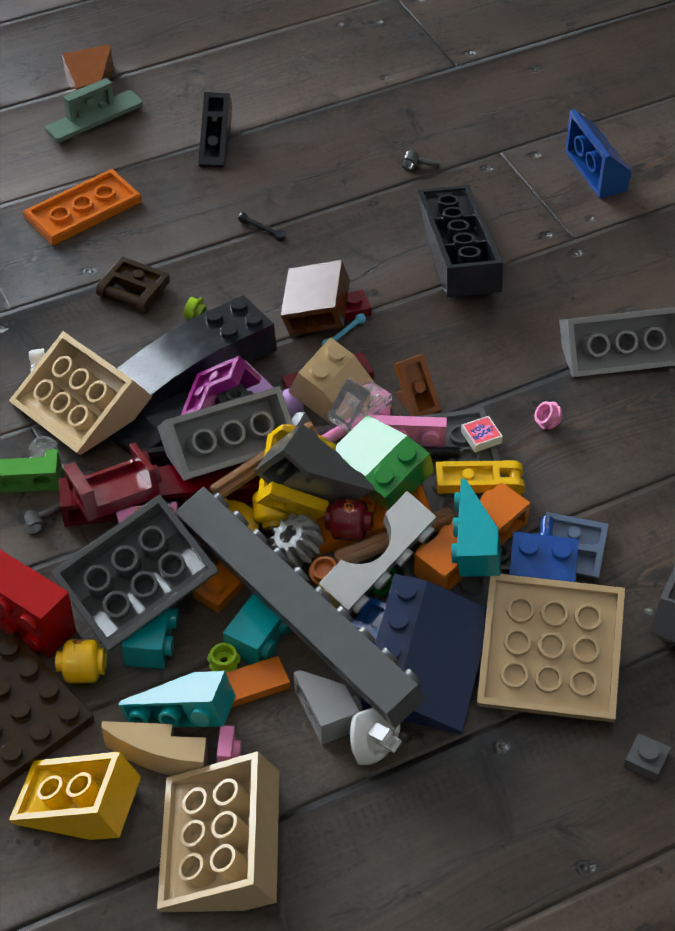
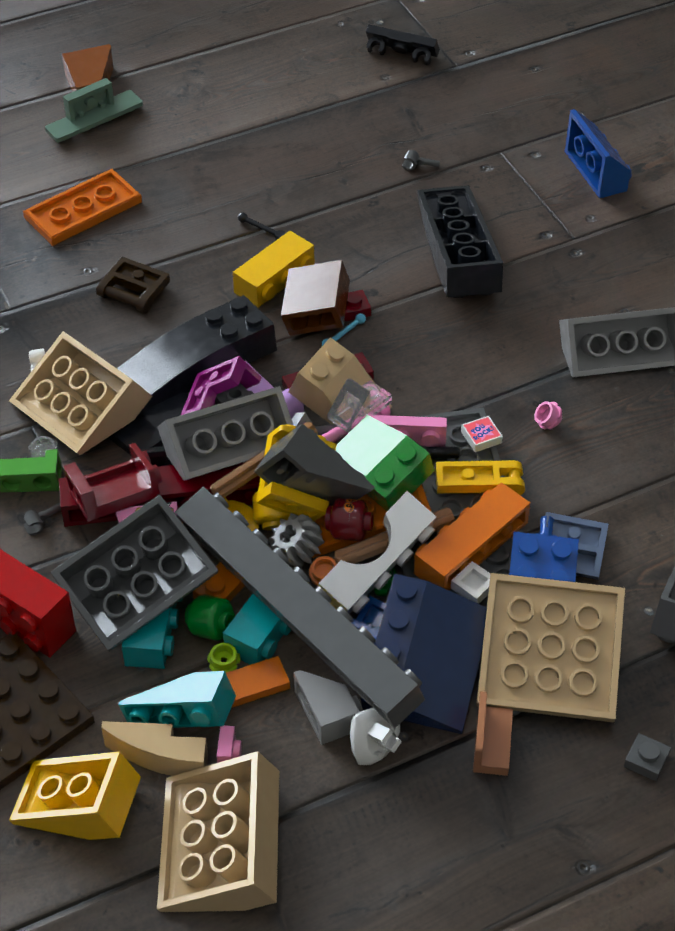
yellow head [55,639,107,684] -> none
lime plate [183,297,207,320] -> none
black slope [198,92,232,167] -> none
dark orange slope [393,354,442,416] -> none
teal slope [451,479,501,577] -> none
none -> green head [185,594,235,641]
none -> yellow brick [233,231,315,308]
none -> black plate [366,24,440,65]
none -> white plate [451,561,490,604]
none -> nougat panel [473,691,513,776]

